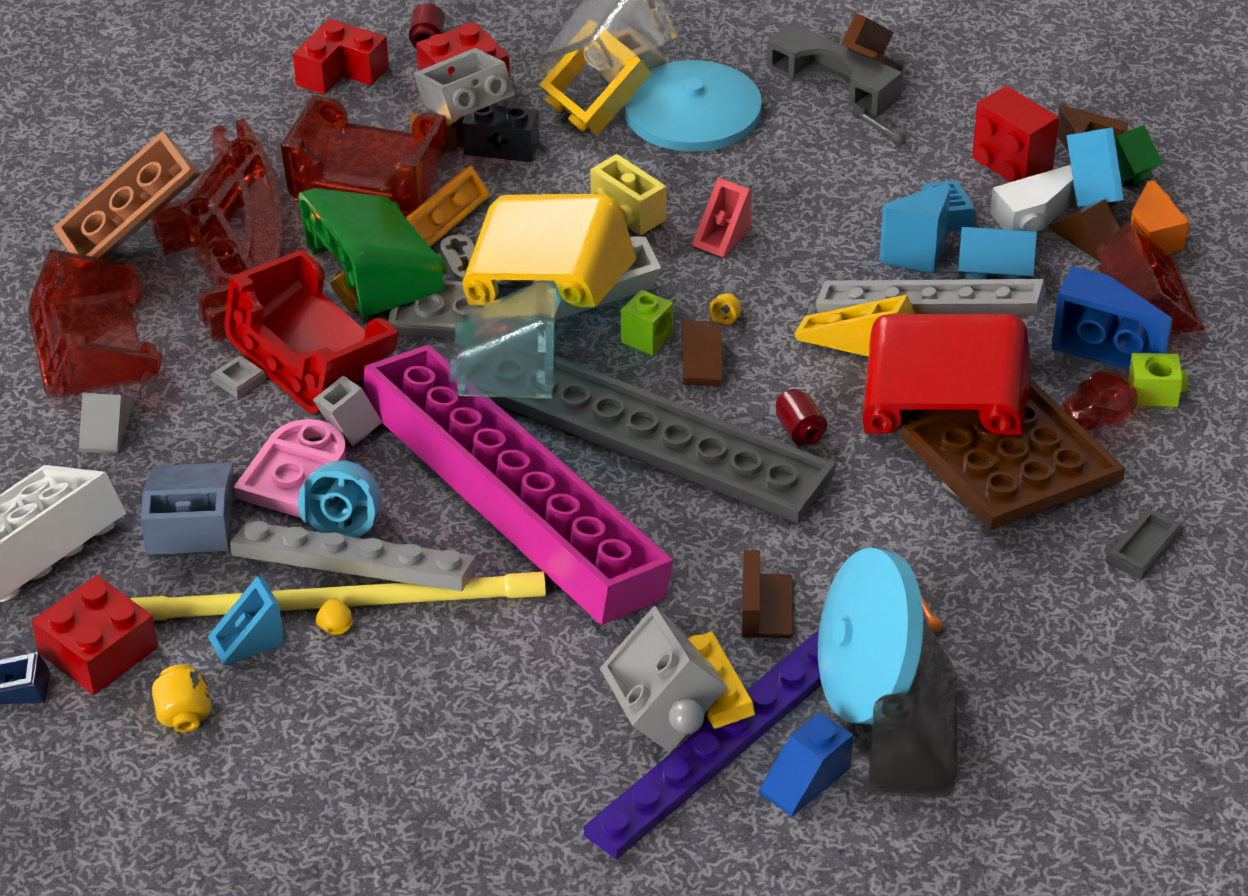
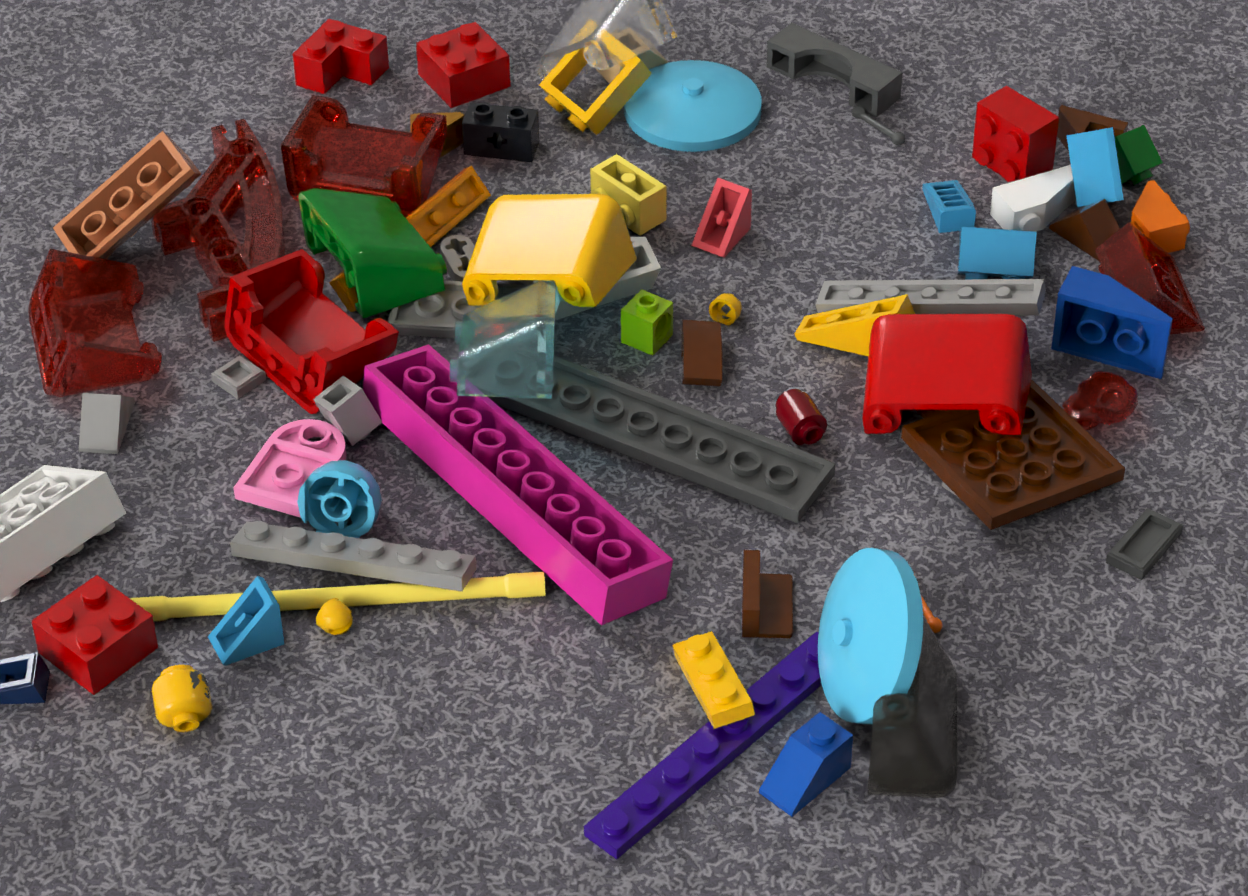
sand blue slope [140,462,233,555] -> none
dark red brick [409,3,445,49] -> none
light grey window [413,48,515,121] -> none
light grey slope [599,605,727,752] -> none
reddish brown panel [841,13,903,71] -> none
dark azure slope [879,183,951,274] -> none
lime brick [1128,353,1188,407] -> none

